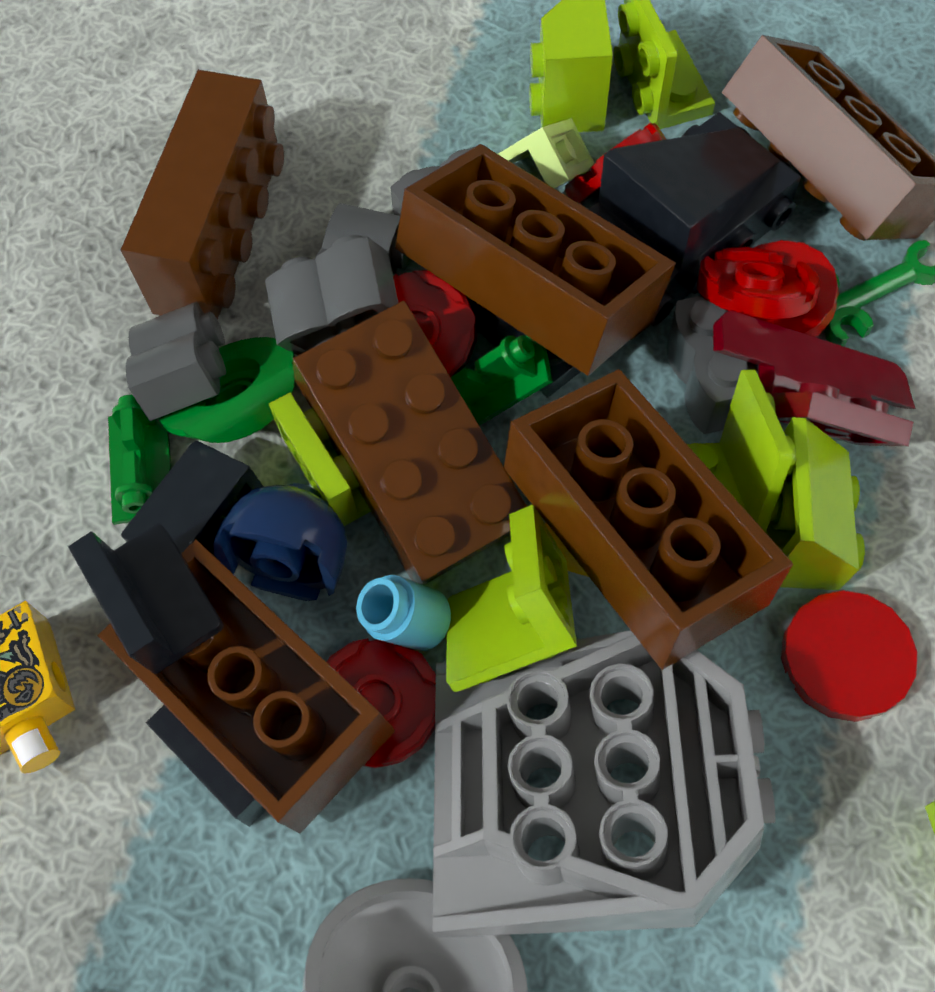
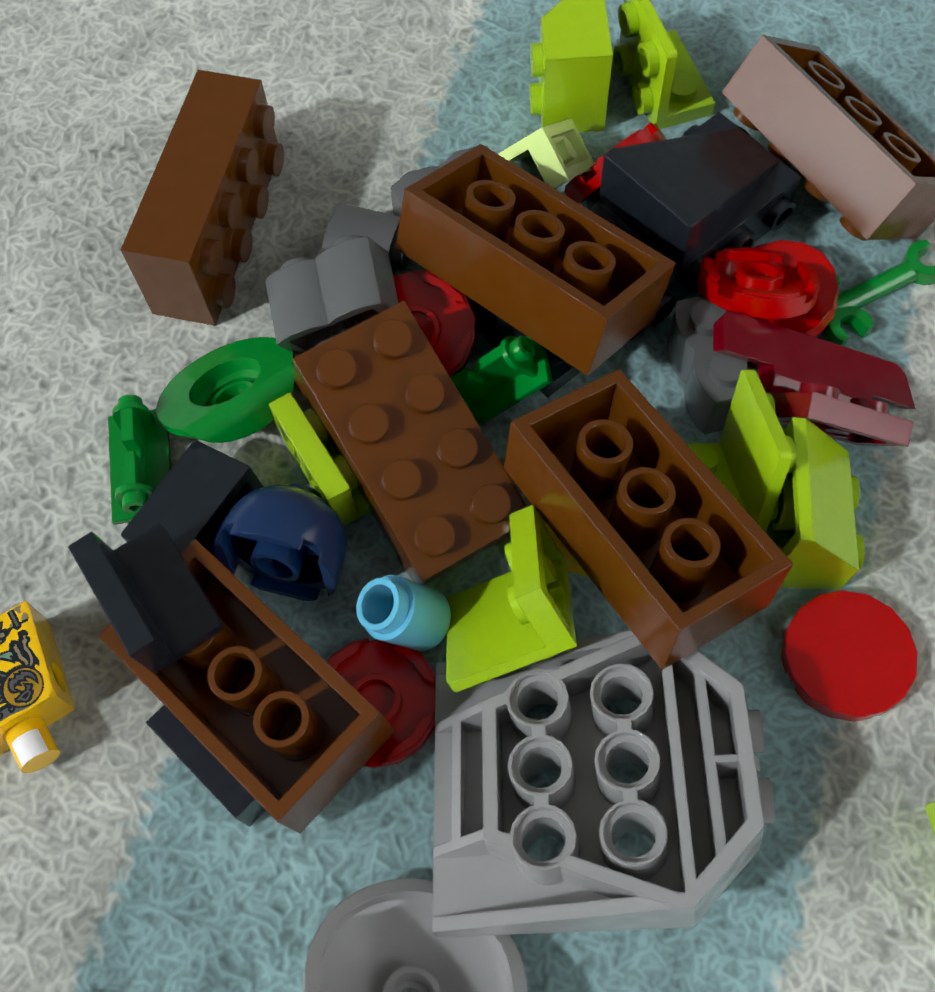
dark grey brick [126,301,226,421] -> none

